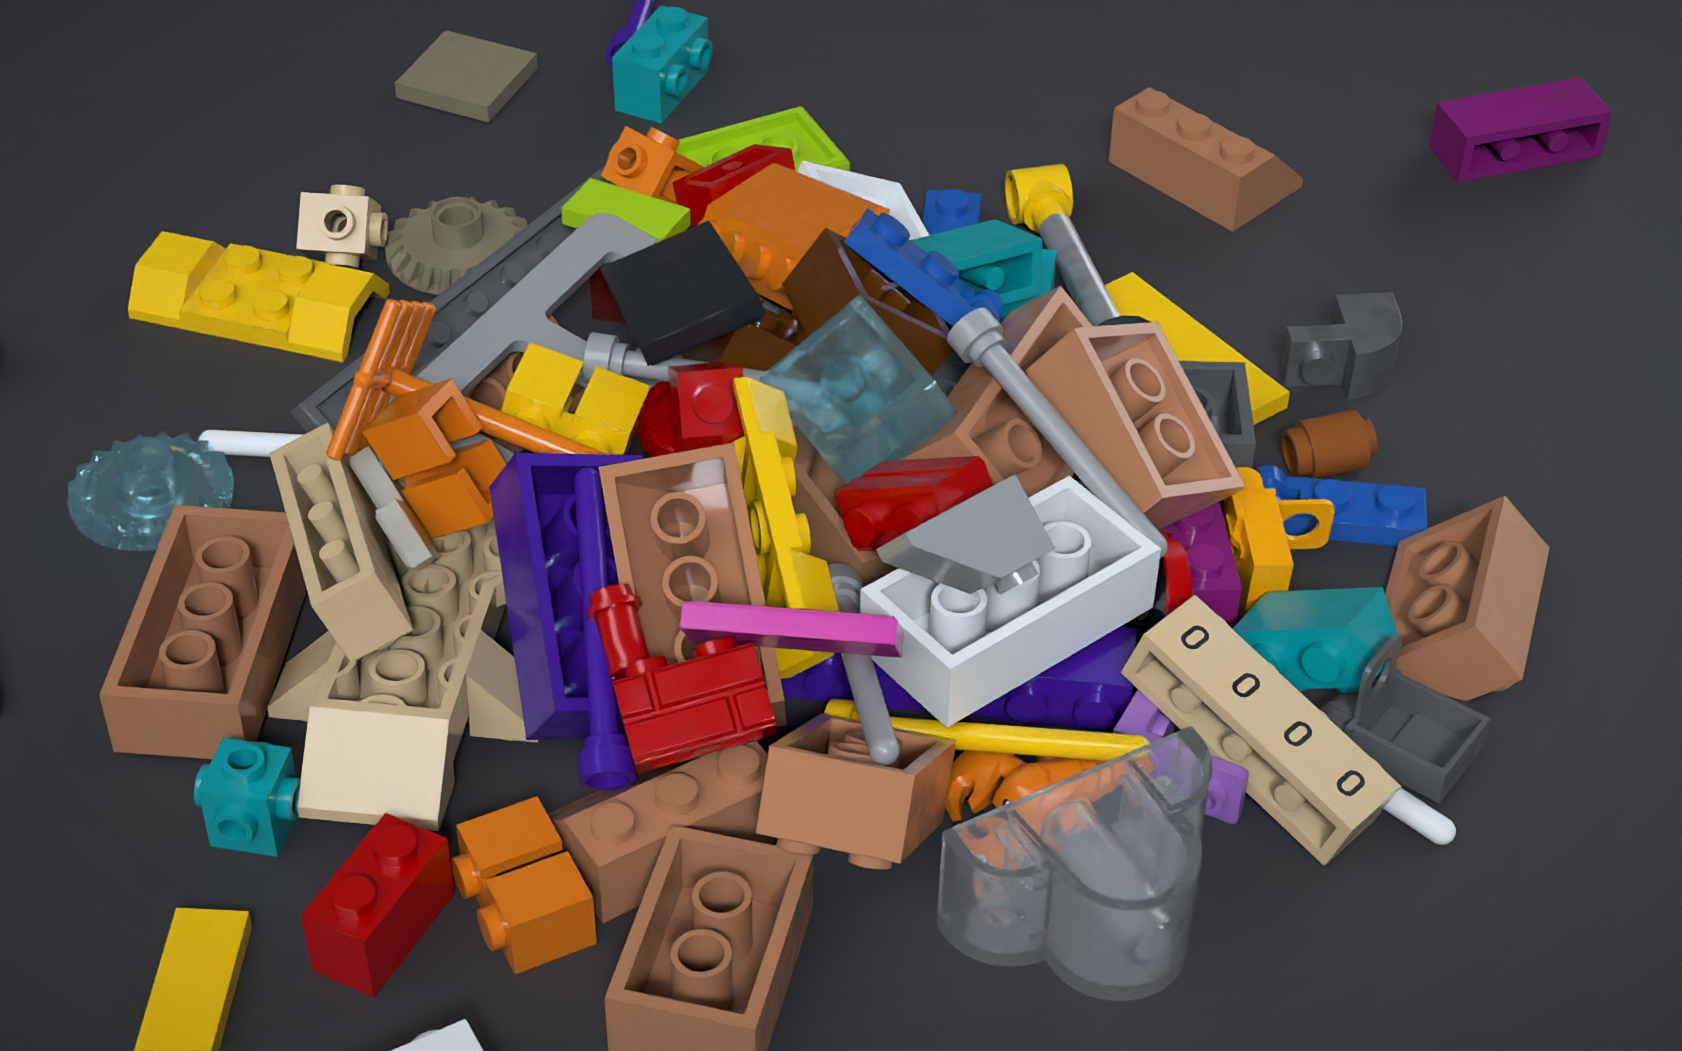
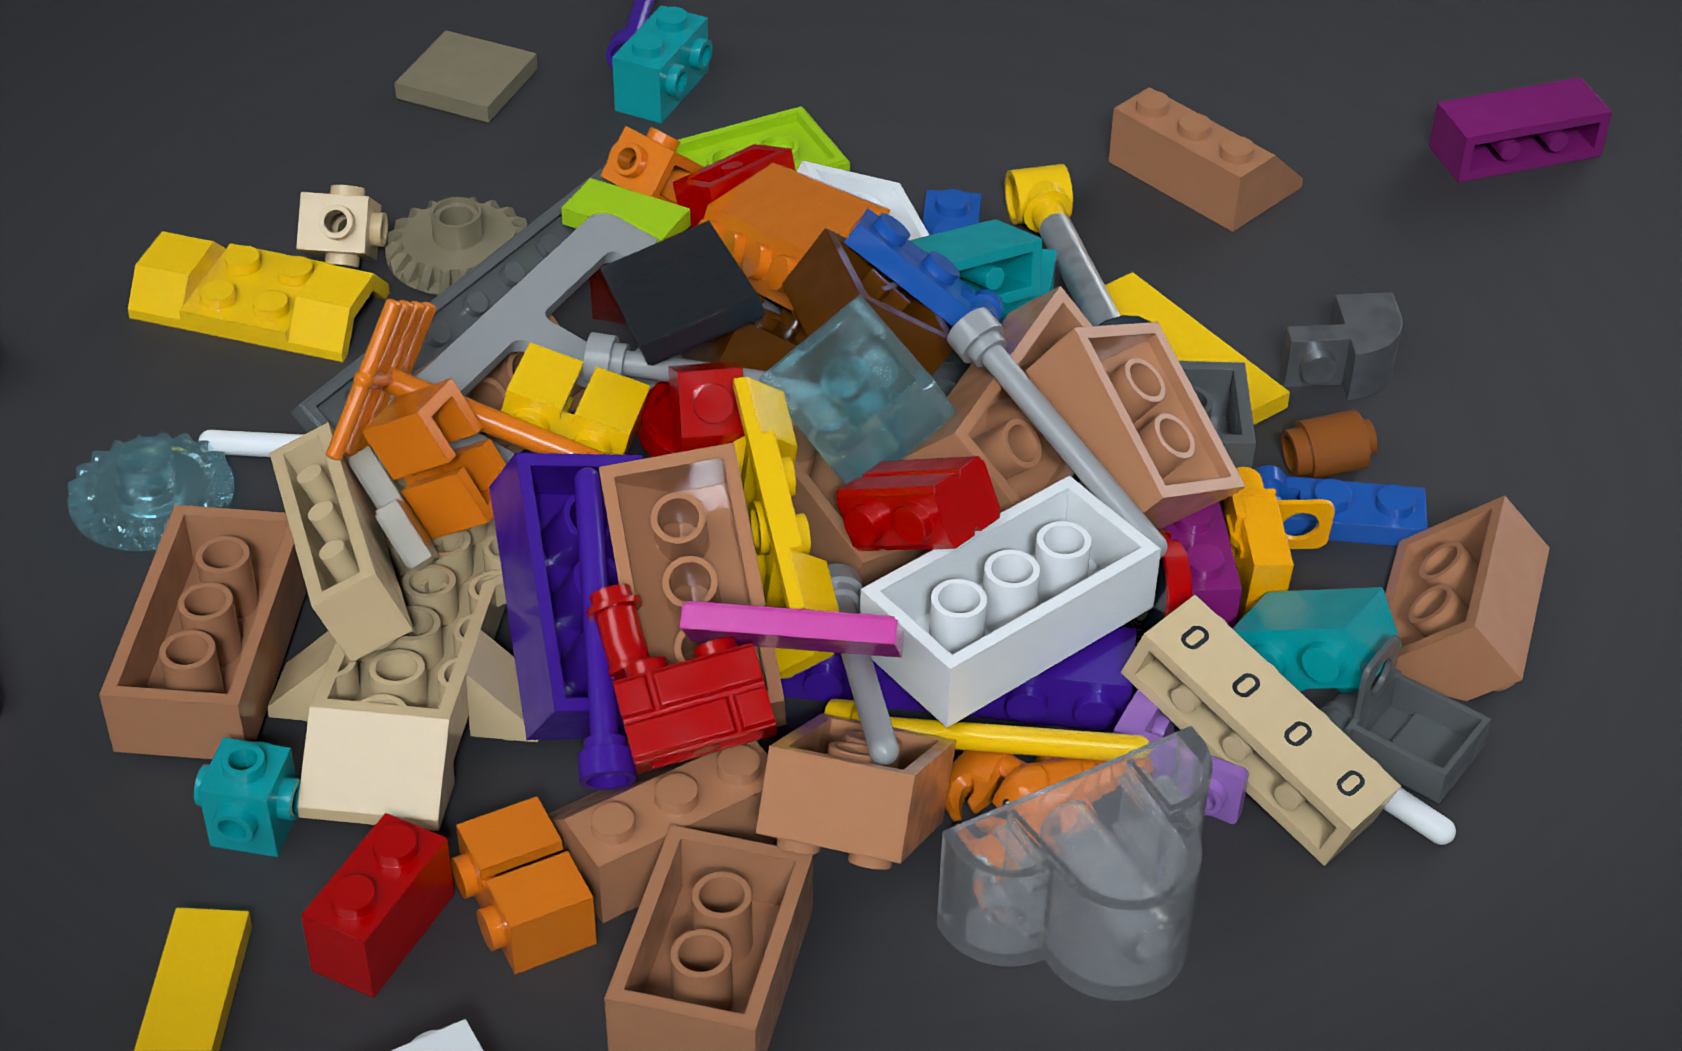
light grey slope [876,474,1056,594] -> none

